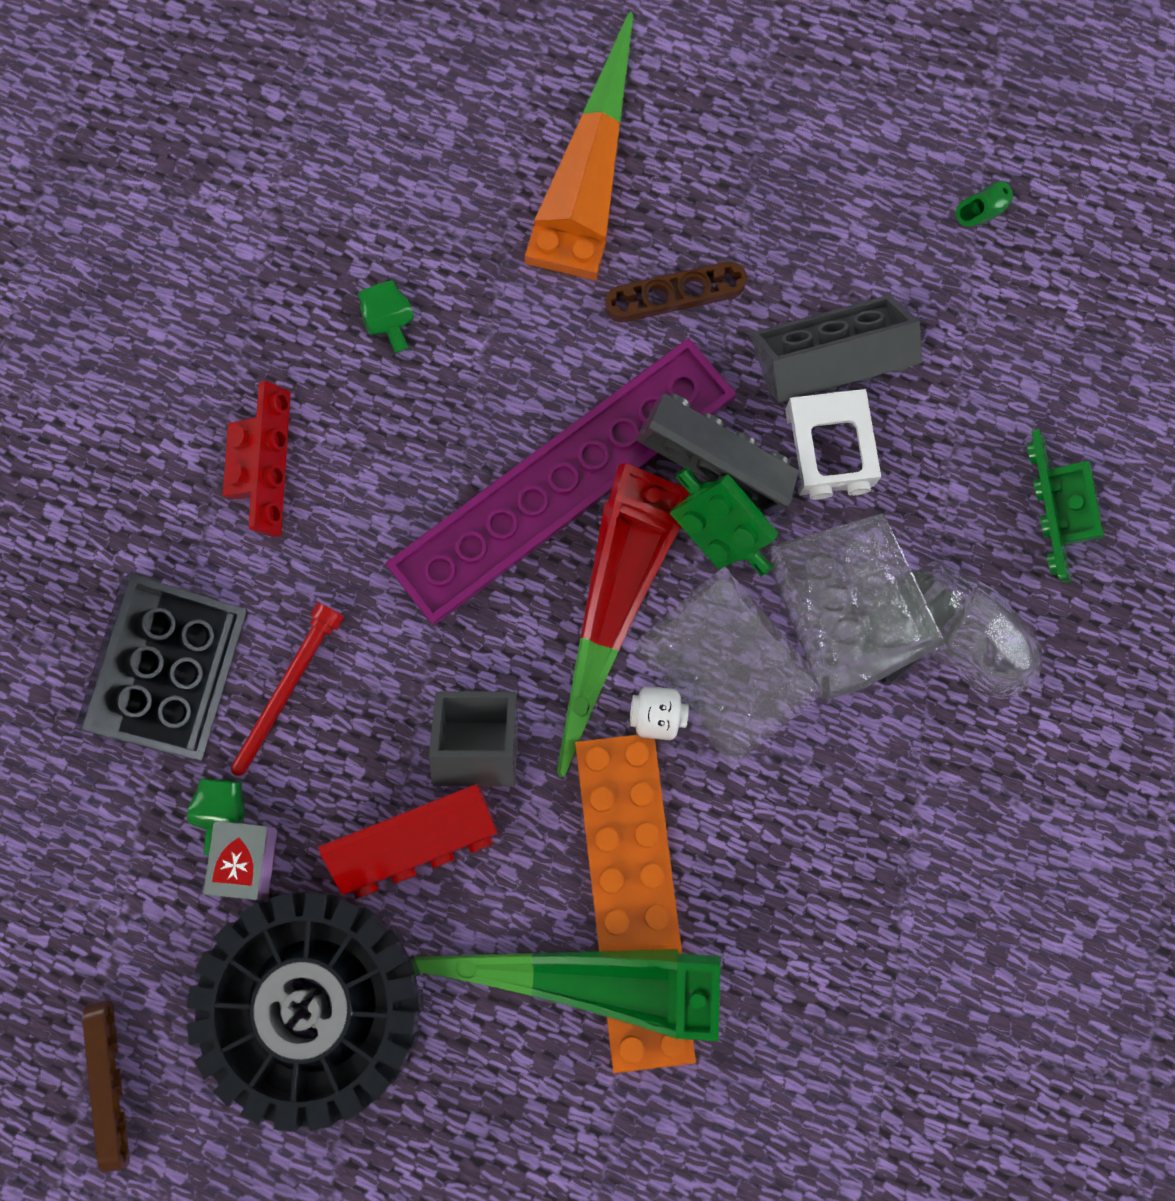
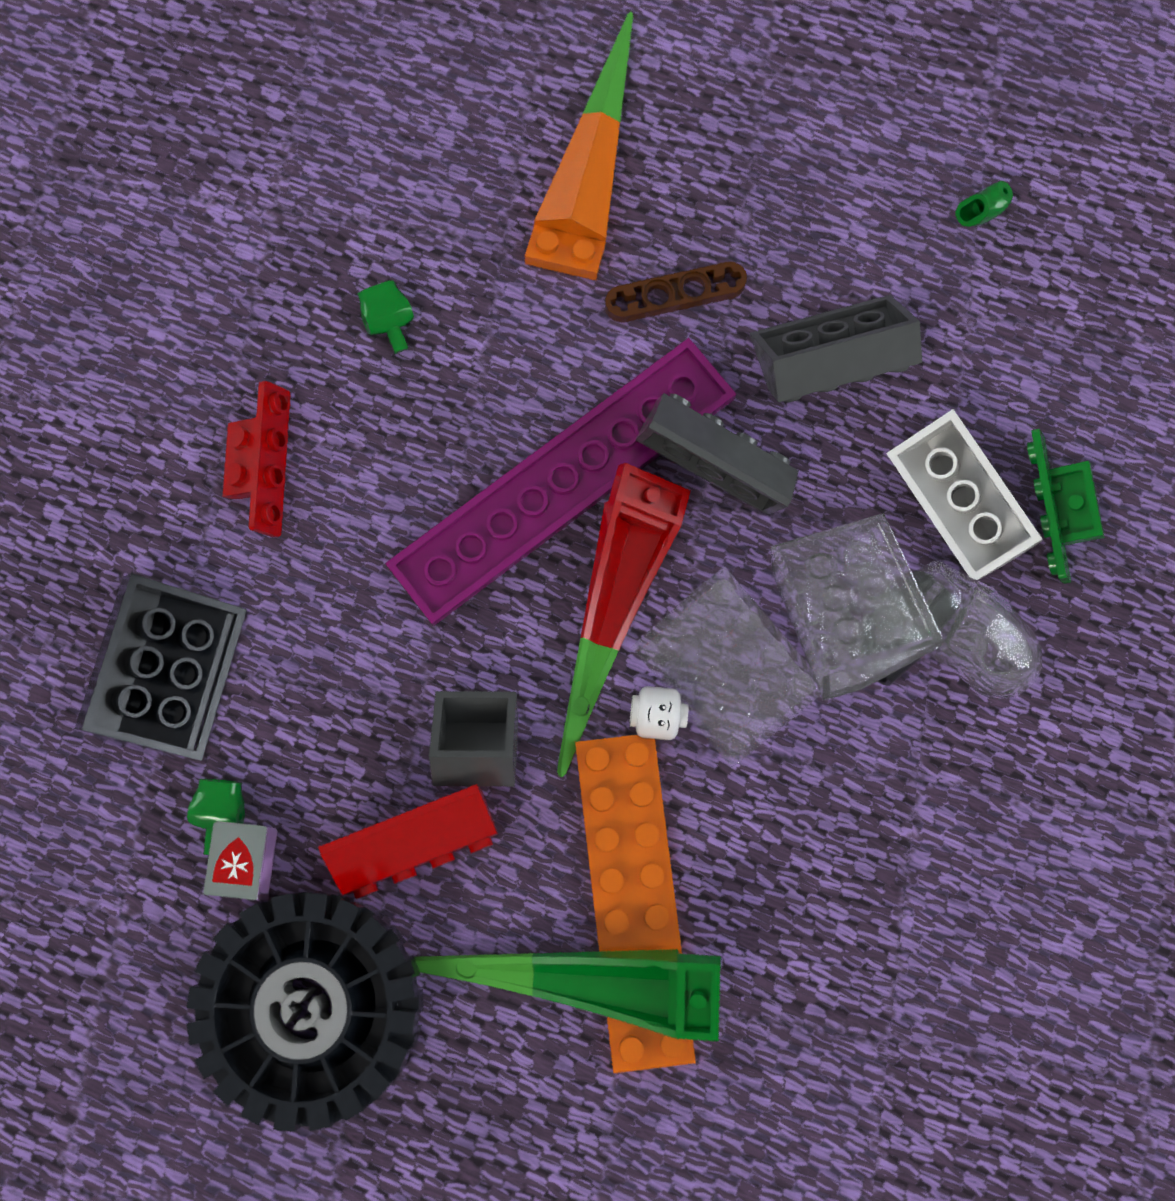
reddish brown beam [82,1000,130,1173] -> none
red piece [231,602,345,776] -> none
green plate [670,466,778,577] -> none
white window [785,389,881,500] -> none
none -> white slope [886,409,1043,583]

